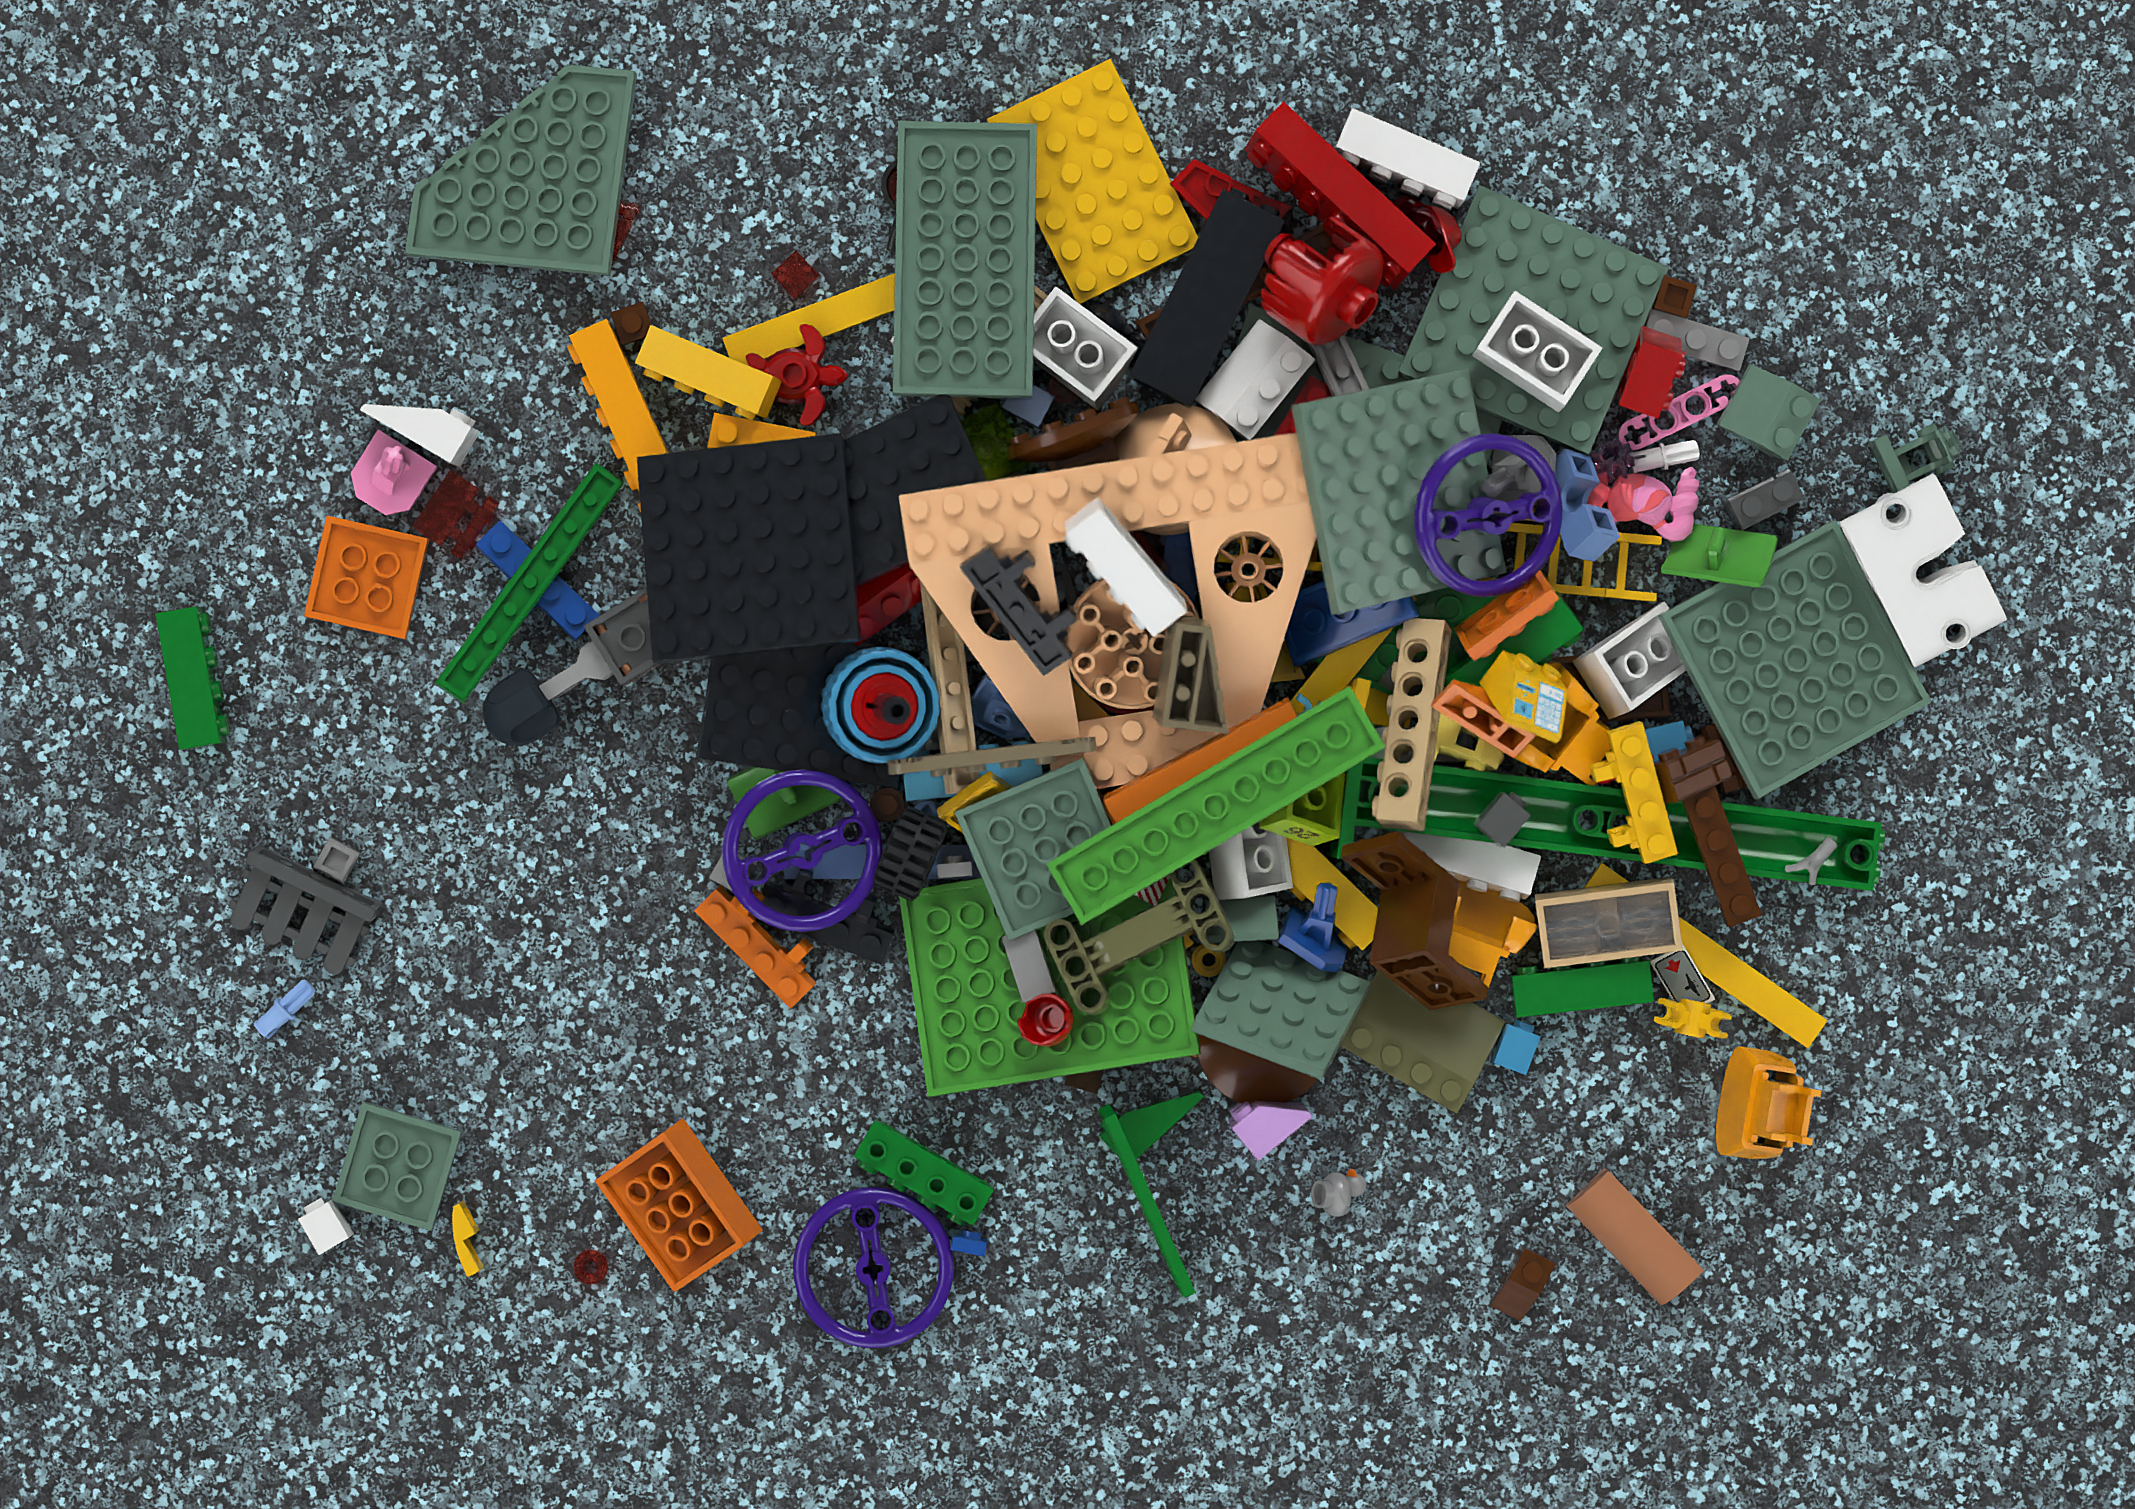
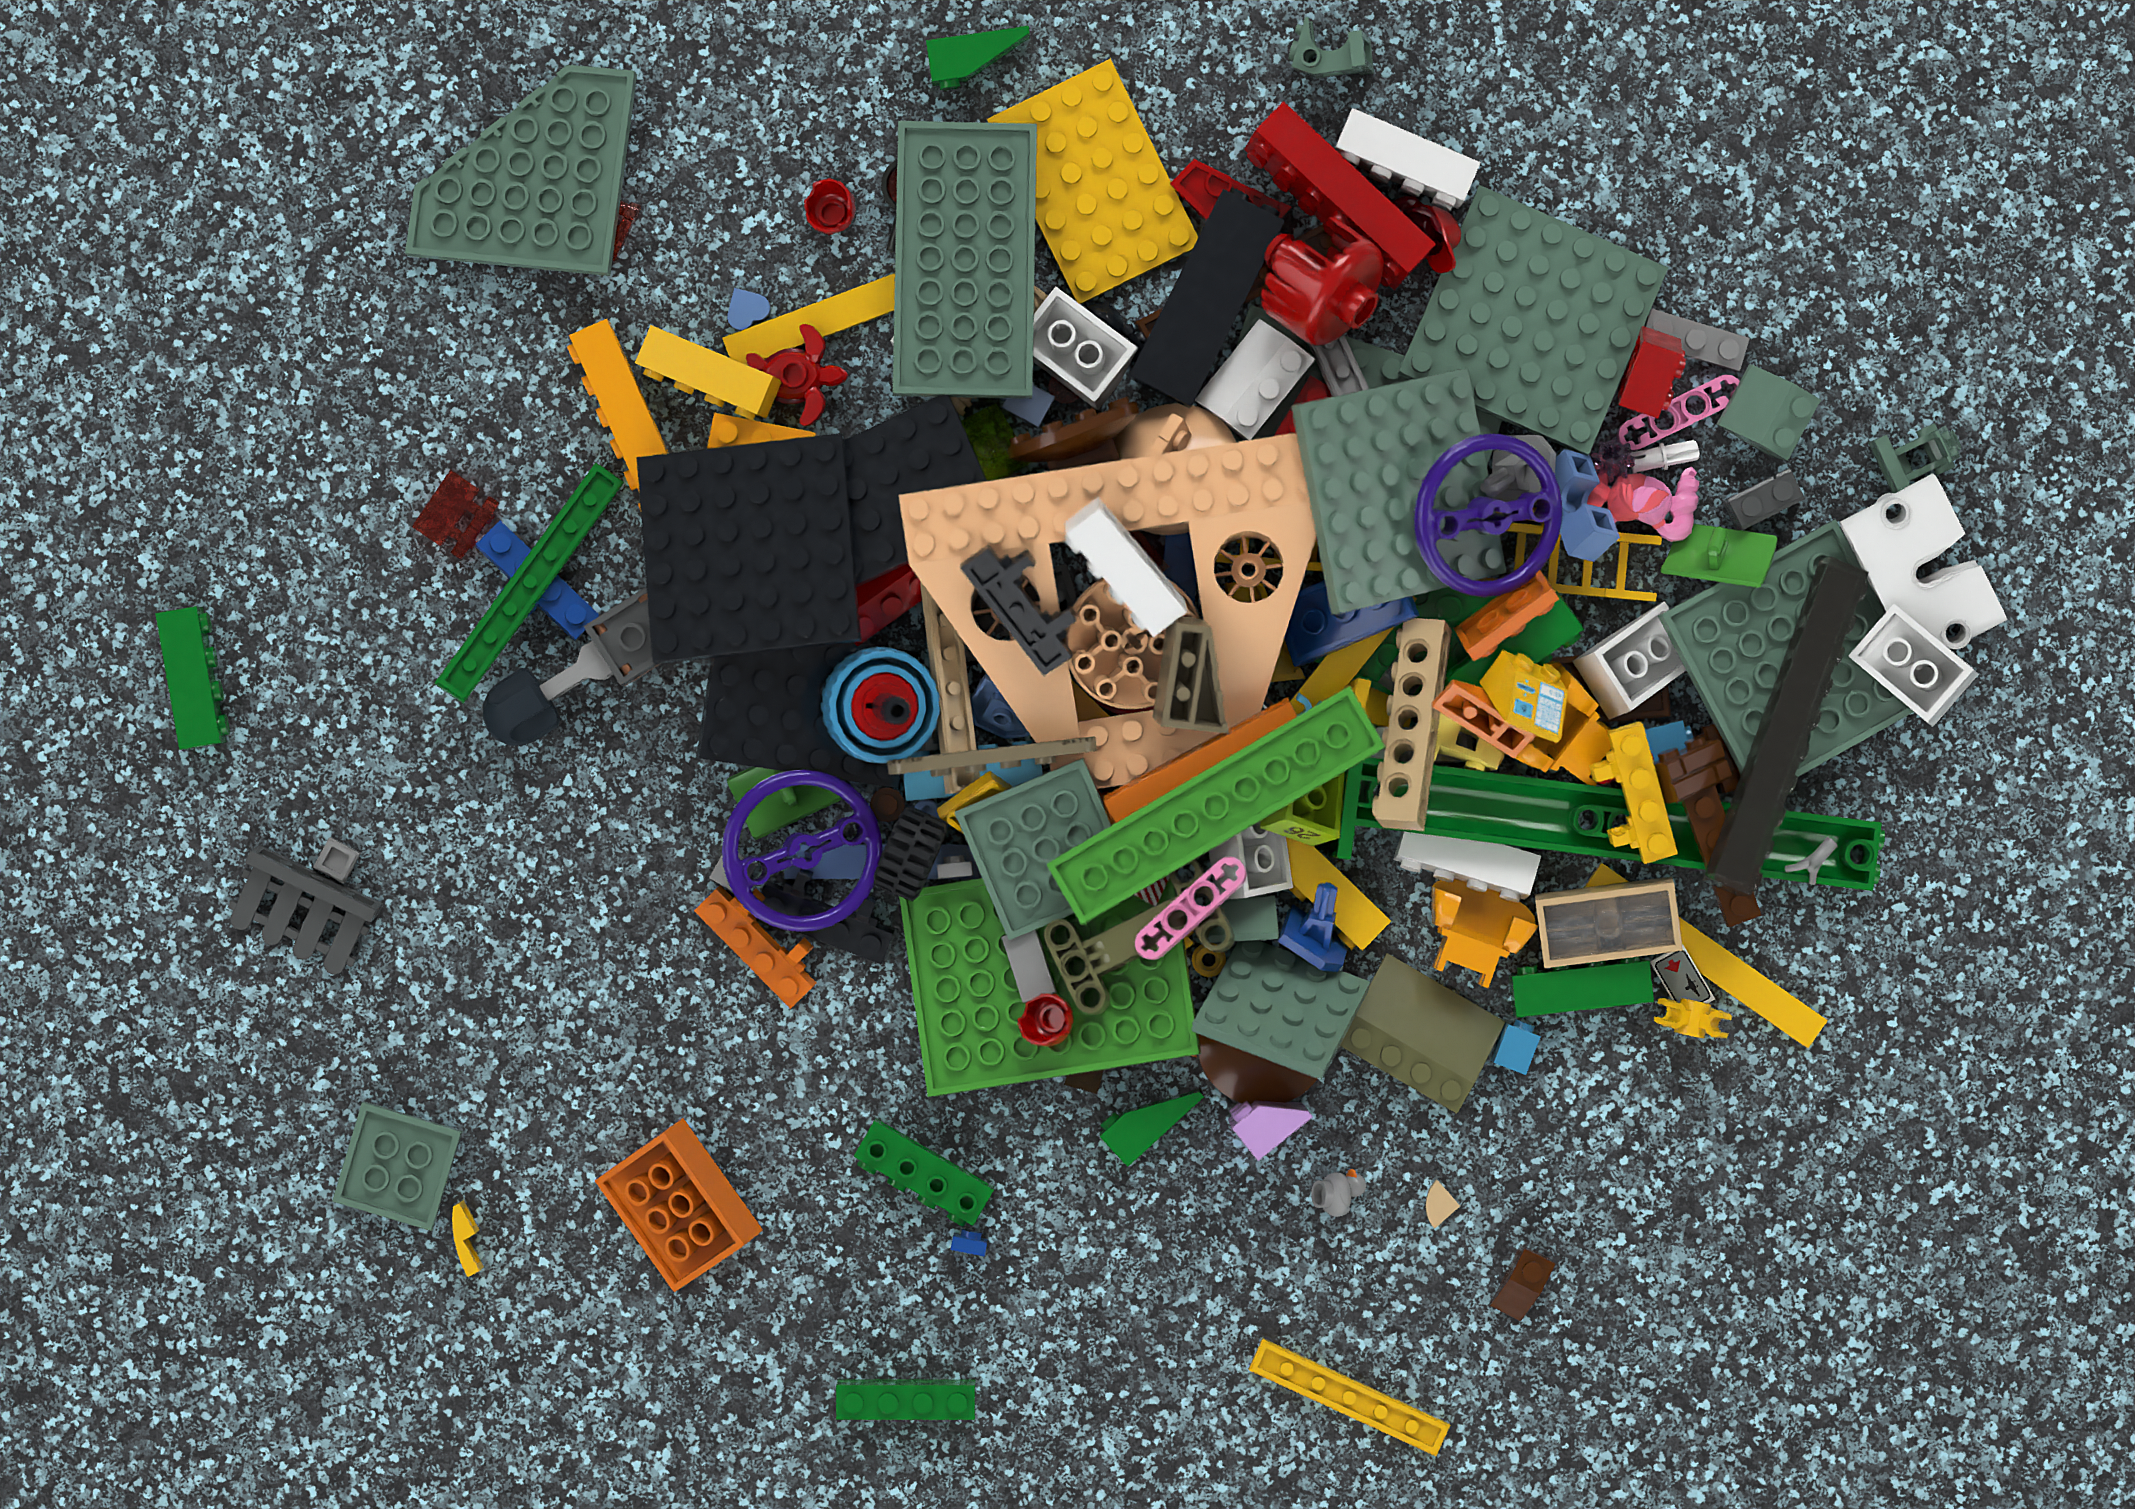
light blue axle [254,979,316,1039] -> none
white brick [298,1197,354,1255] -> none
orange plate [304,516,429,639] -> none
bright pink piece [351,429,438,516] -> none
white slope [360,404,480,467] -> none
clear red plate [574,1249,608,1284] -> none
reddish brown plate [610,301,652,346] -> none
clear red plate [771,251,820,300] -> none
dark purple piece [793,1187,954,1348] -> none
green tile [1098,1104,1196,1298] -> none
reddish brown bracket [1341,832,1488,1010] -> none
white brick [1472,291,1602,412] -> none
dark grey brick [1472,792,1531,848] -> none
nougat brick [1565,1168,1704,1305] -> none
reddish brown plate [1653,275,1697,319] -> none
light orange piece [1716,1046,1821,1159] -> none
none -> medium blue tile [727,288,771,331]
none -> red hair [804,178,856,235]
none -> green brick [836,1379,975,1420]
none -> green slope [926,26,1030,90]
none -> bright pink beam [1135,857,1247,960]
none -> yellow tile [1248,1338,1450,1456]
none -> sand green tile [1289,17,1374,79]
none -> tan tile [1425,1179,1460,1229]
none -> clear smoke brick [1702,556,1869,896]
none -> white slope [1849,603,1979,727]

